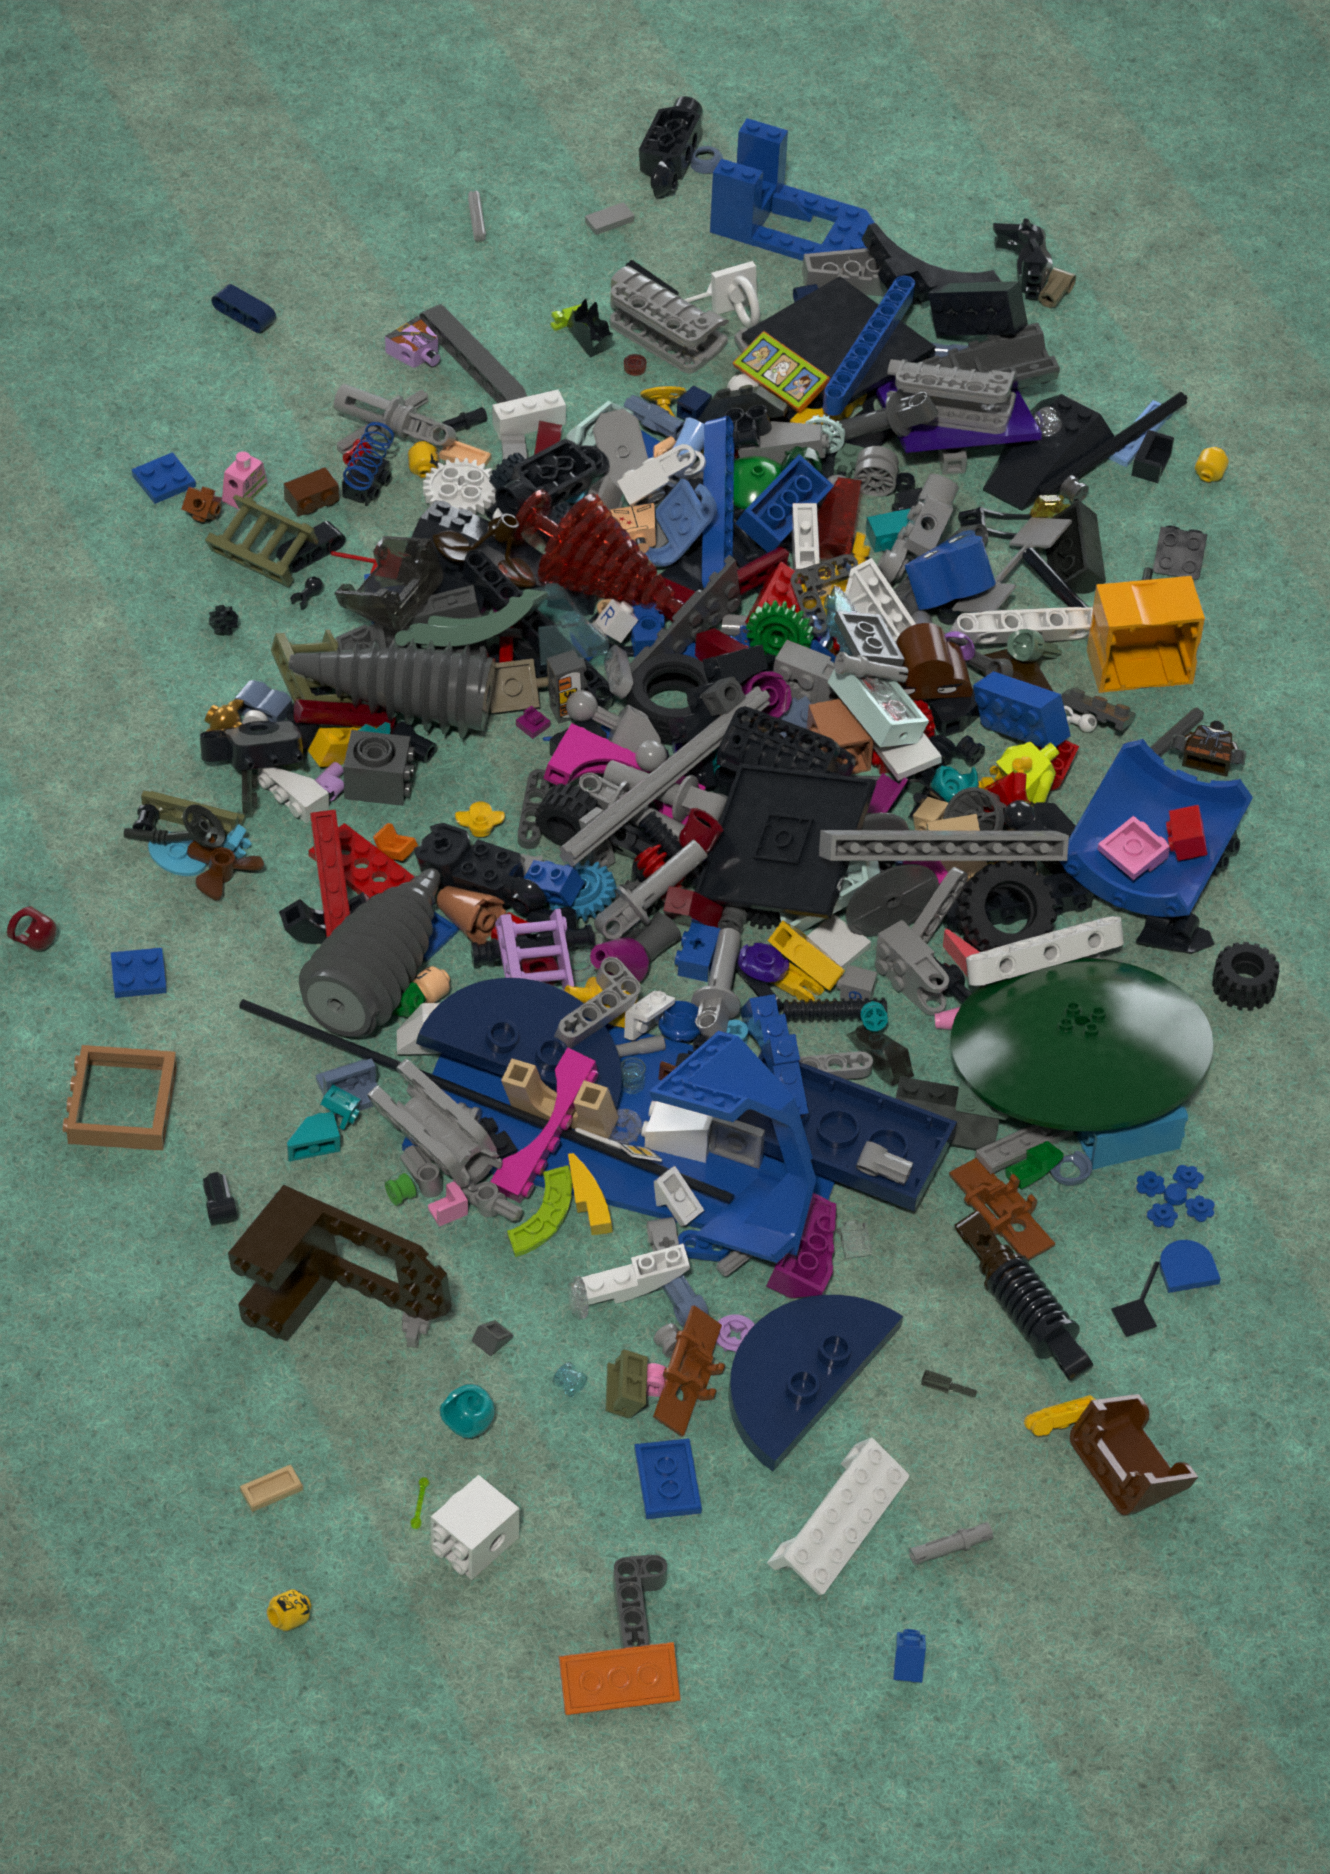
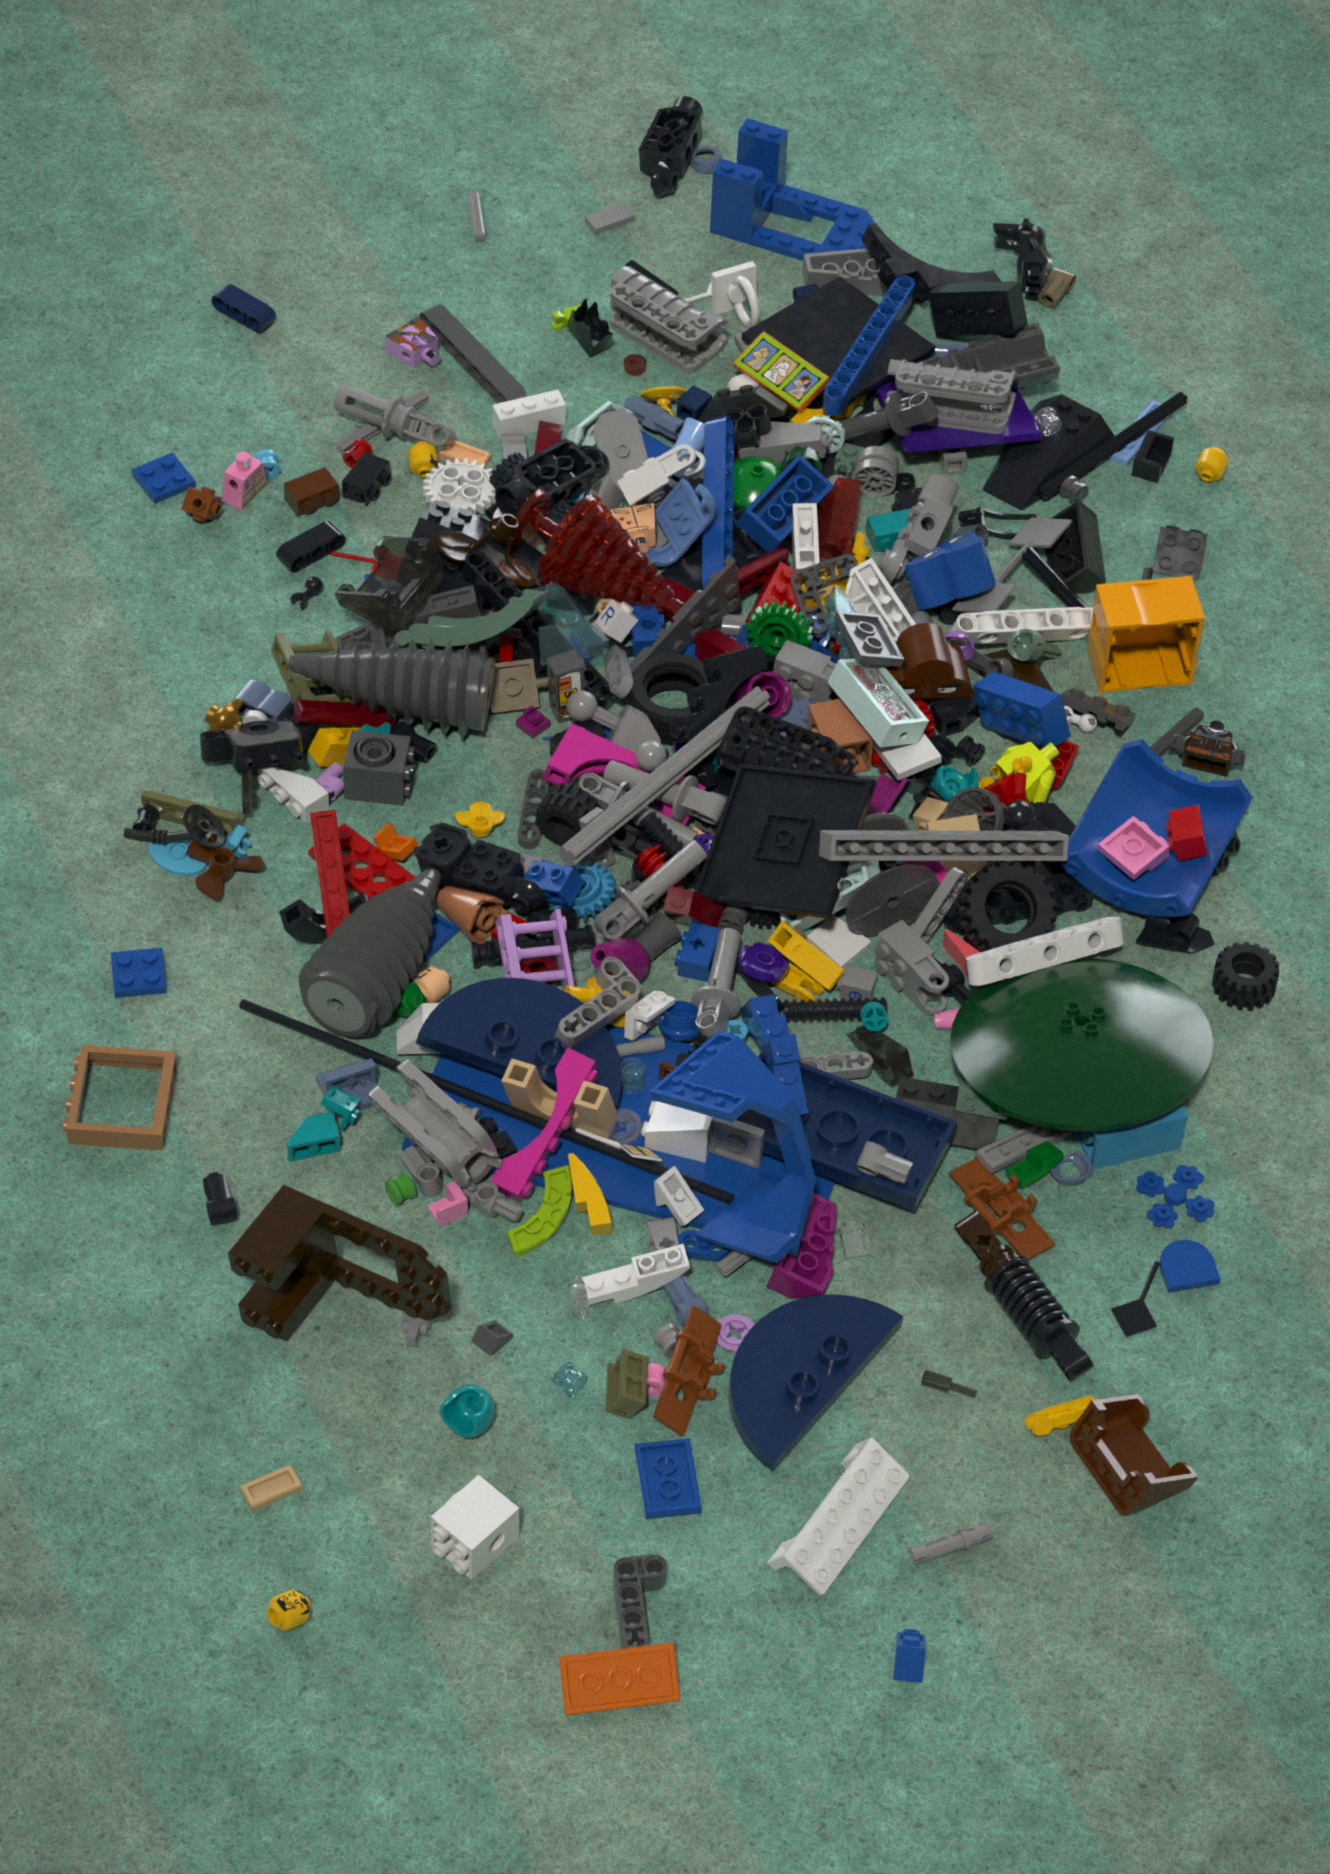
dark red helmet [7,906,57,951] -> none
olive fence [205,494,319,587] -> none
black gear [208,605,238,635] -> none
blue piece [343,422,394,490] -> none
clear neon green hinge [410,1477,429,1529] -> none
black axle [442,407,488,433] -> none
light nougat arm [653,436,676,458] -> none
dark red helmet [678,808,723,854] -> none
dark grey brick [700,676,746,716] -> none
light grey pin [834,652,908,683] -> none
clear yellow plate [1029,495,1070,518] -> none
none -> medium azure wheel [254,449,280,479]

